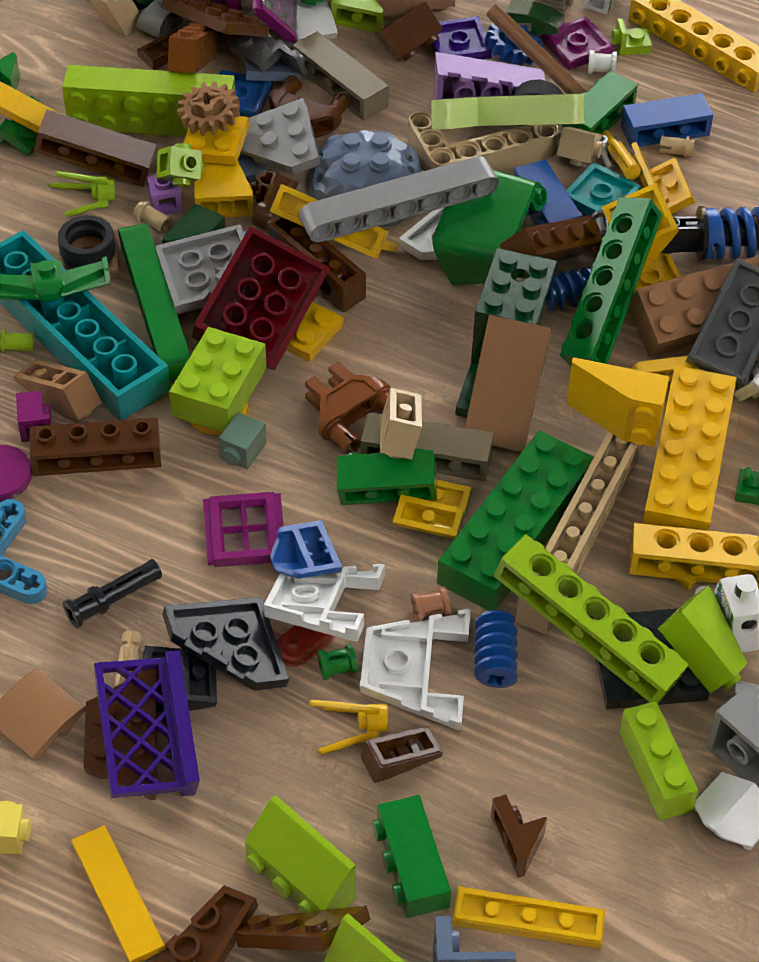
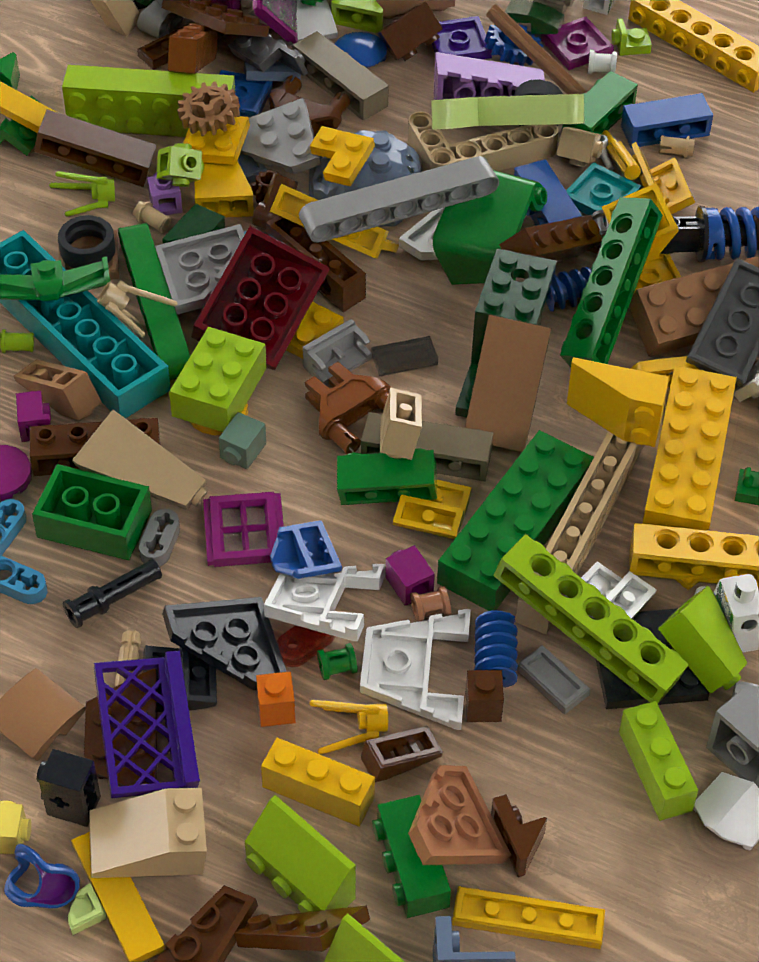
none -> blue piece [4,844,80,908]
none -> green brick [32,464,152,561]
none -> black brick [36,749,101,827]
none -> yellowish green tile [68,883,107,935]
none -> tan slope [72,410,208,510]
none -> tan slope [89,788,207,878]
none -> tan plant [97,280,178,337]
none -> light grey beam [139,509,180,567]
none -> orange brick [256,671,296,727]
none -> yellow brick [261,737,375,827]
none -> light grey hinge [303,319,372,385]
none -> yellow plate [310,126,375,187]
none -> blue dish [335,32,387,68]
none -> clear smoke tile [371,336,438,377]
none -> magenta brick [385,545,435,606]
none -> nougat plate [408,765,511,865]
none -> reddish brown brick [465,670,504,722]
none -> light grey tile [517,645,590,715]
none -> white slope [565,561,657,619]

